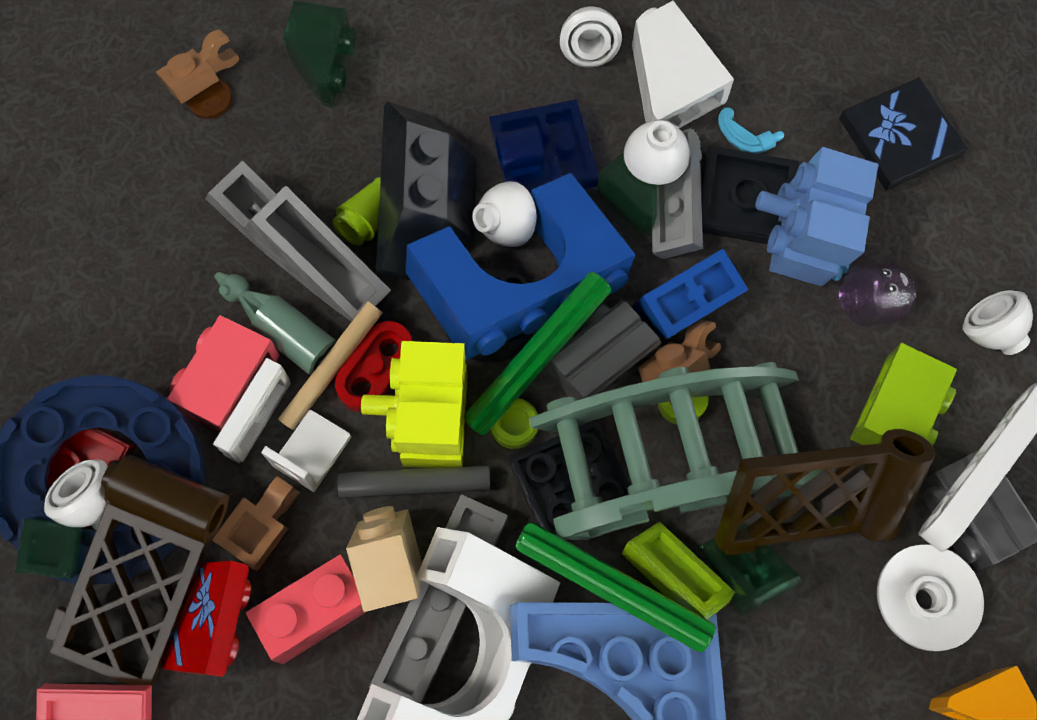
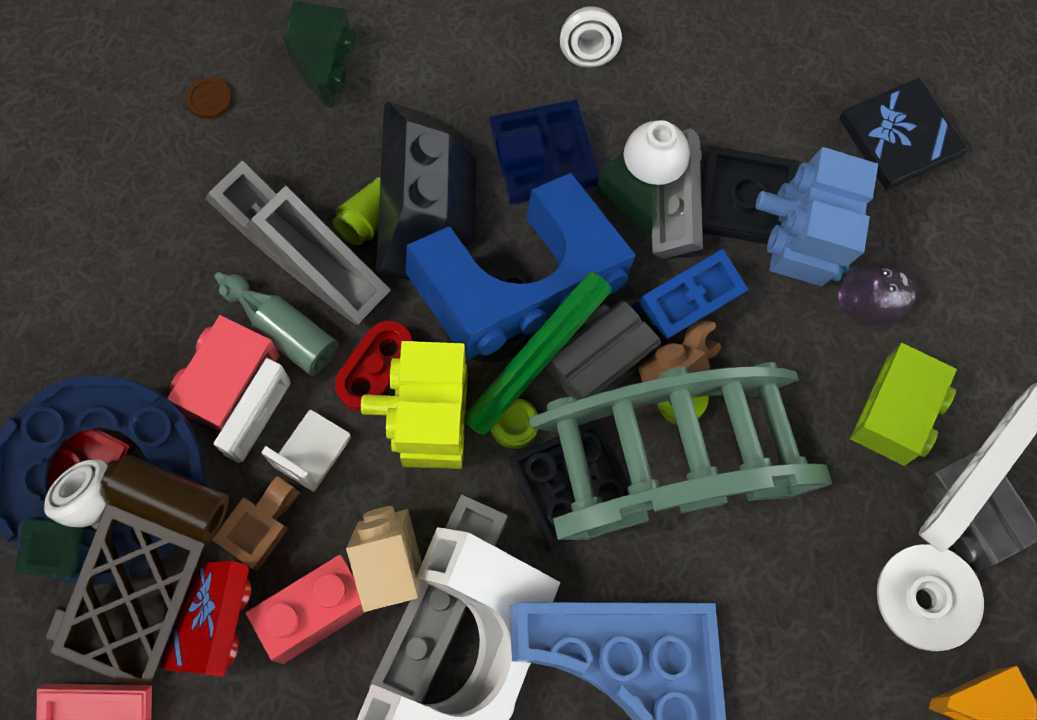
medium nougat plate [156,30,239,104] -> none
tan bar [278,301,383,430] -> none
dark grey piece [337,465,490,498] -> none
white brick [473,181,537,247] -> none
green axle [516,522,716,652] -> none
lime tile [622,521,735,620] -> none
white slope [632,1,734,128] -> none
clear green slope [700,522,802,616] -> none
dark brown piece [714,429,935,556] -> none
medium azure piece [718,108,784,154] -> none
white brick [963,290,1033,355] -> none

